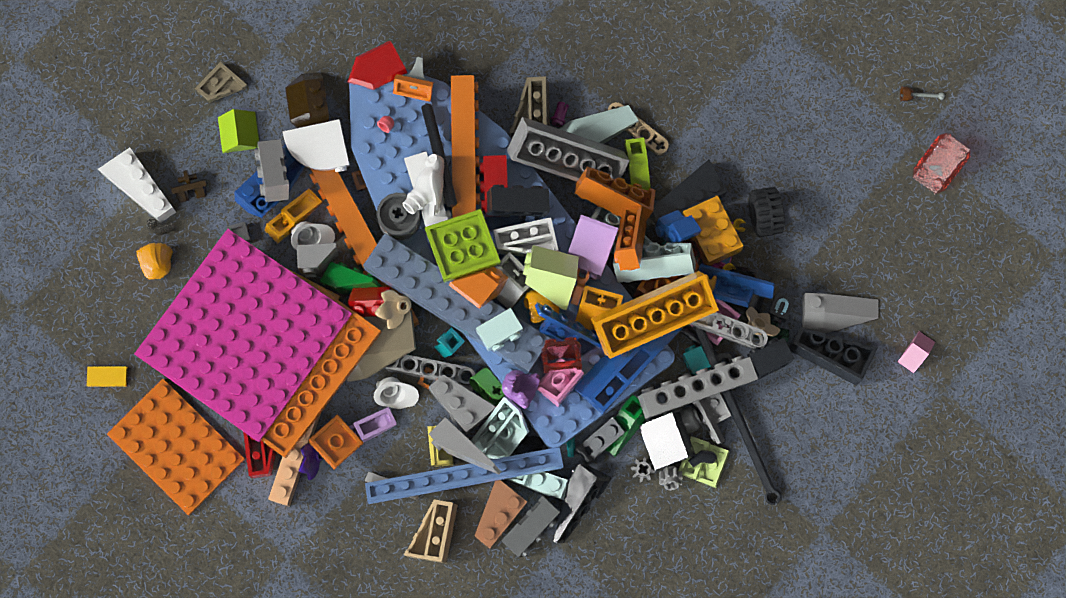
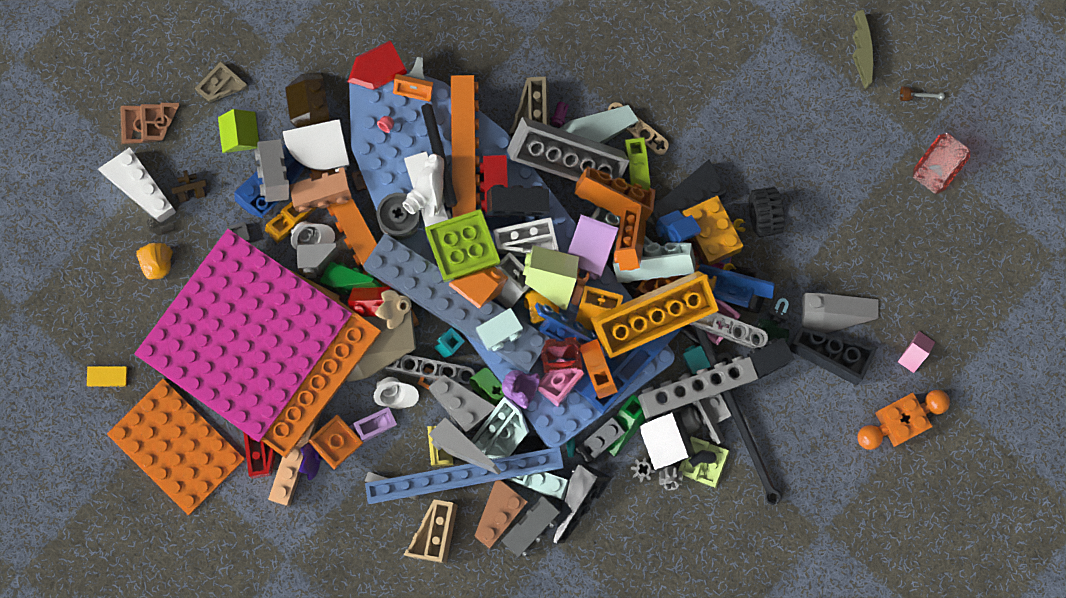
tan plate [746,307,780,336] -> none
none -> nougat slope [120,103,179,144]
none -> nougat wedge [289,167,352,213]
none -> orange slope [579,339,618,399]
none -> olive slope [852,10,873,89]
none -> orange brick [857,390,950,450]

